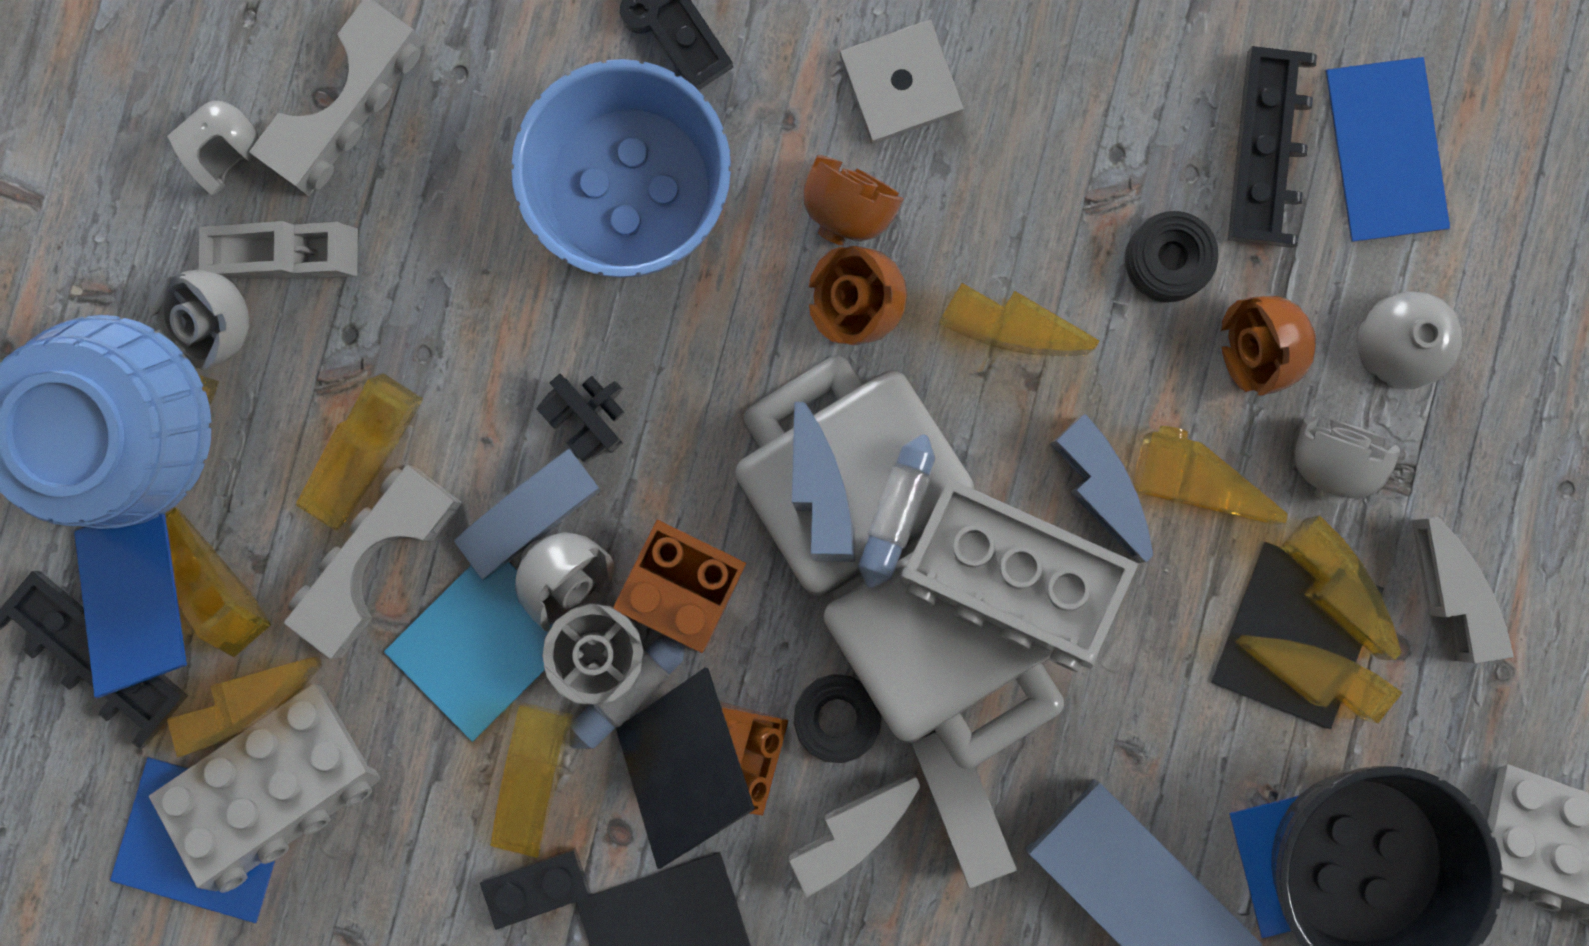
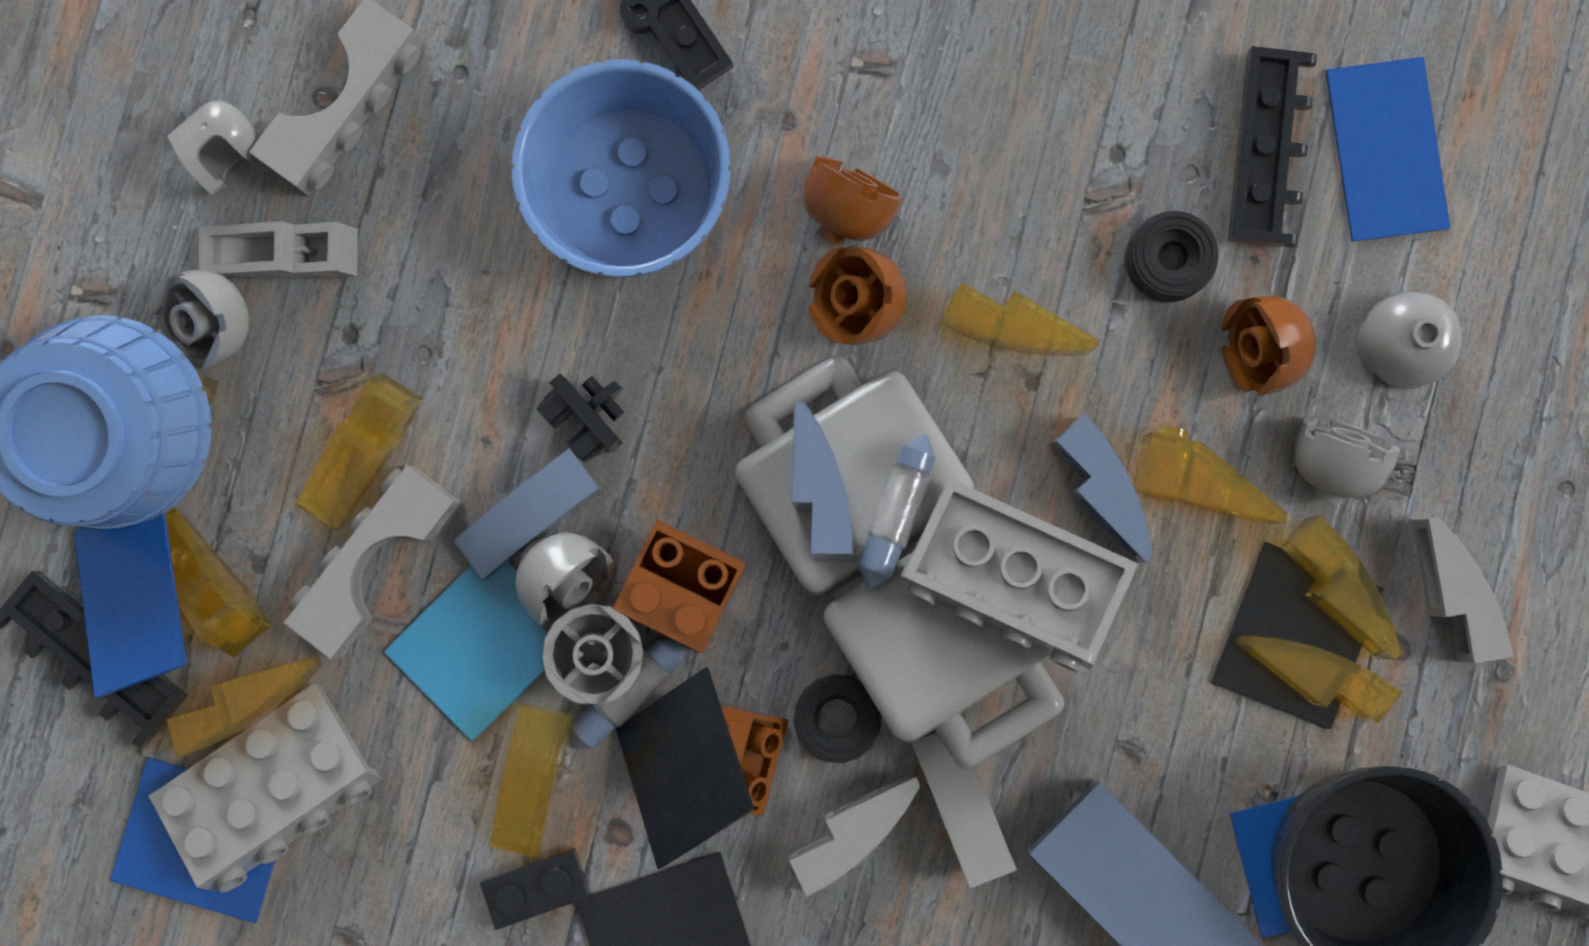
light grey tile [840,19,964,145] -> none

